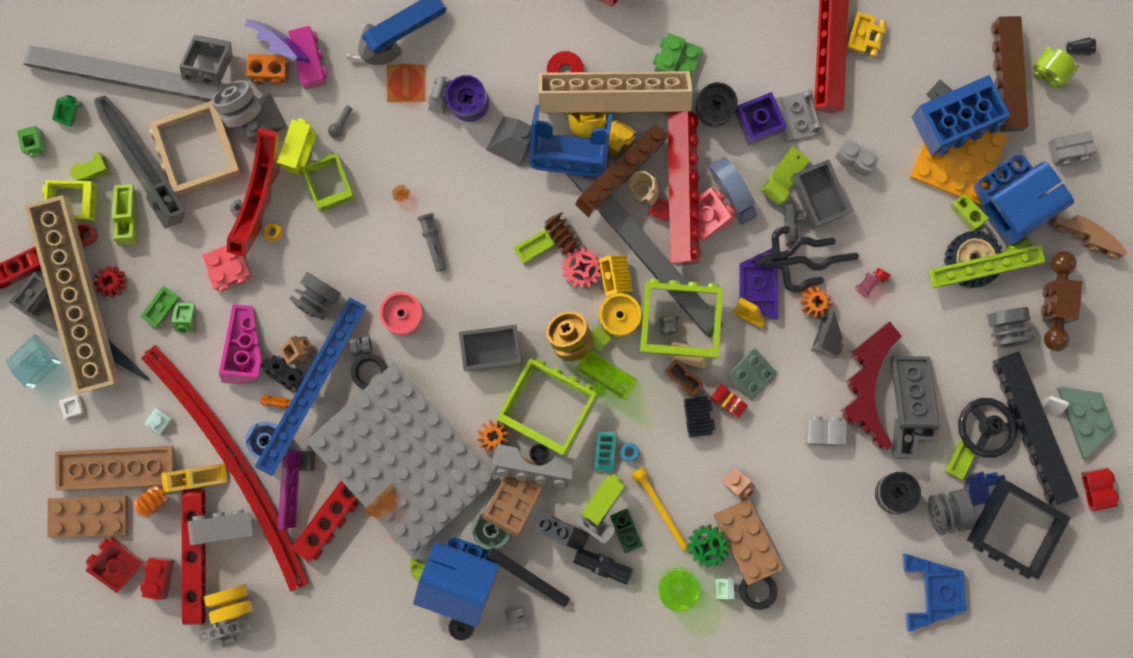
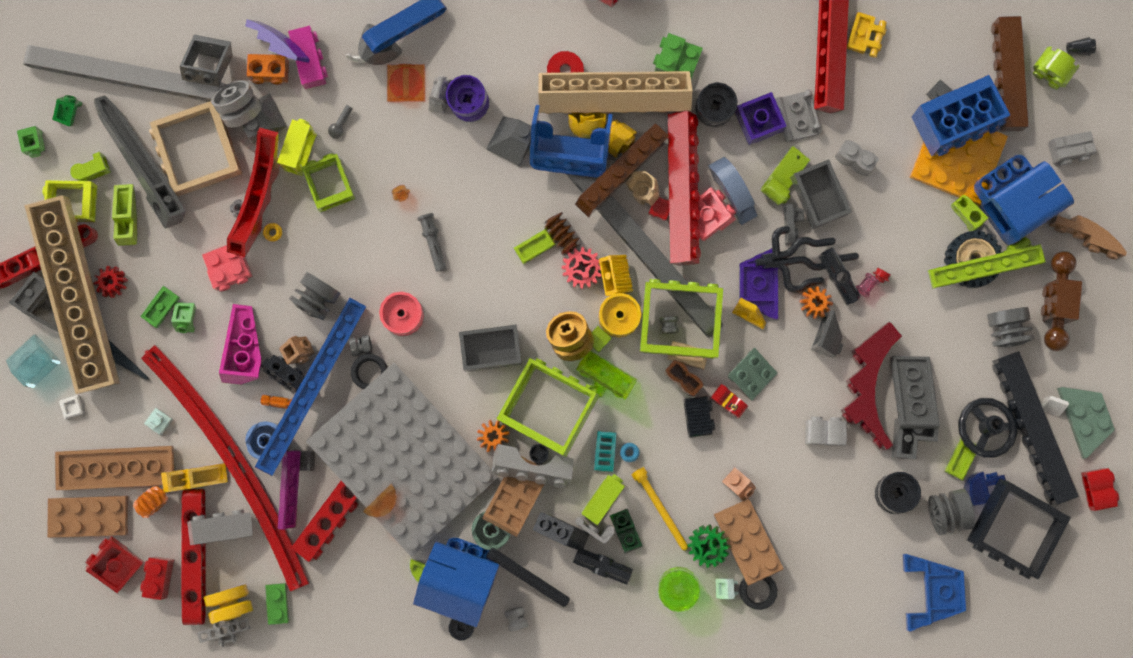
none -> bright green plate [265,583,289,625]
none -> black piece [819,247,861,305]

